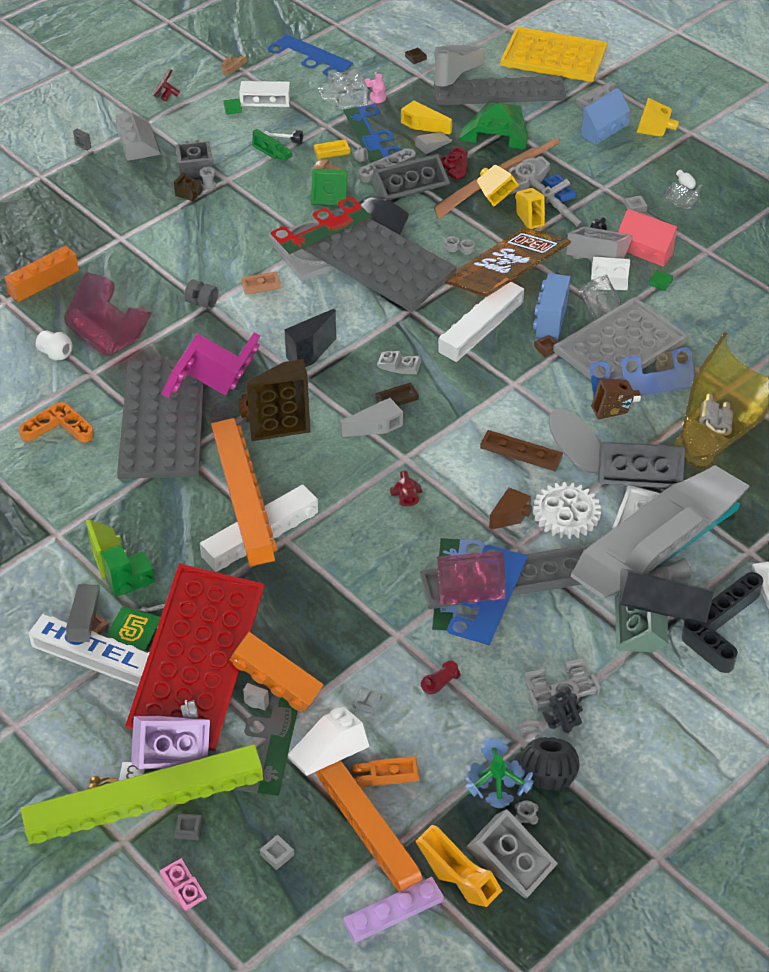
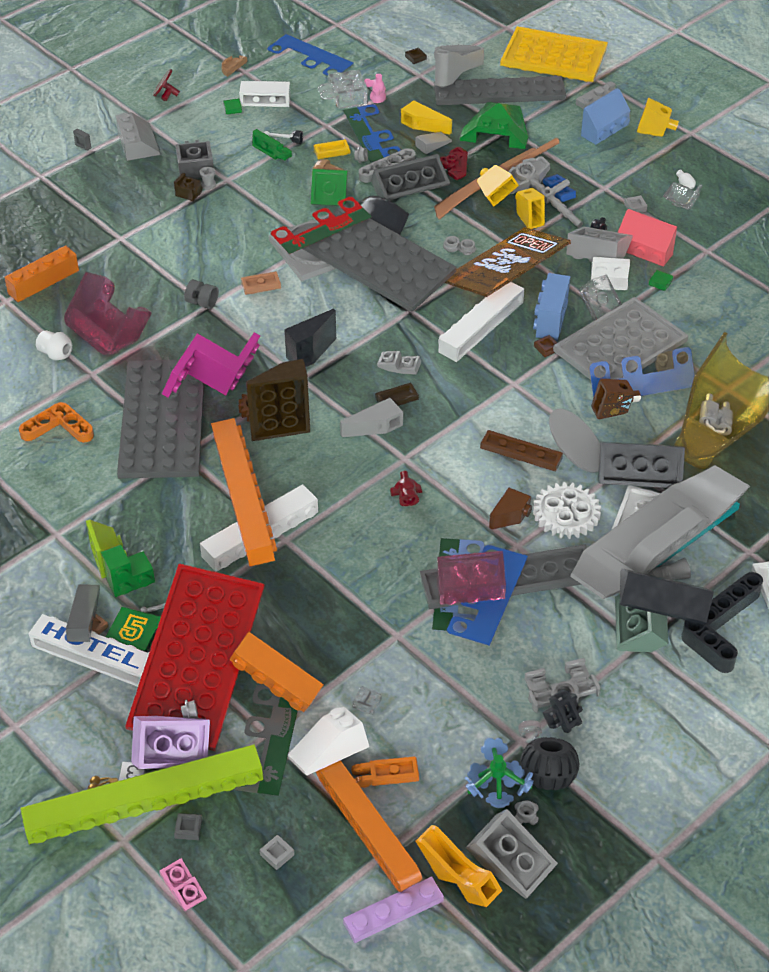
light grey plate [243,683,269,710] -> none
dark red piece [421,660,461,694] -> none

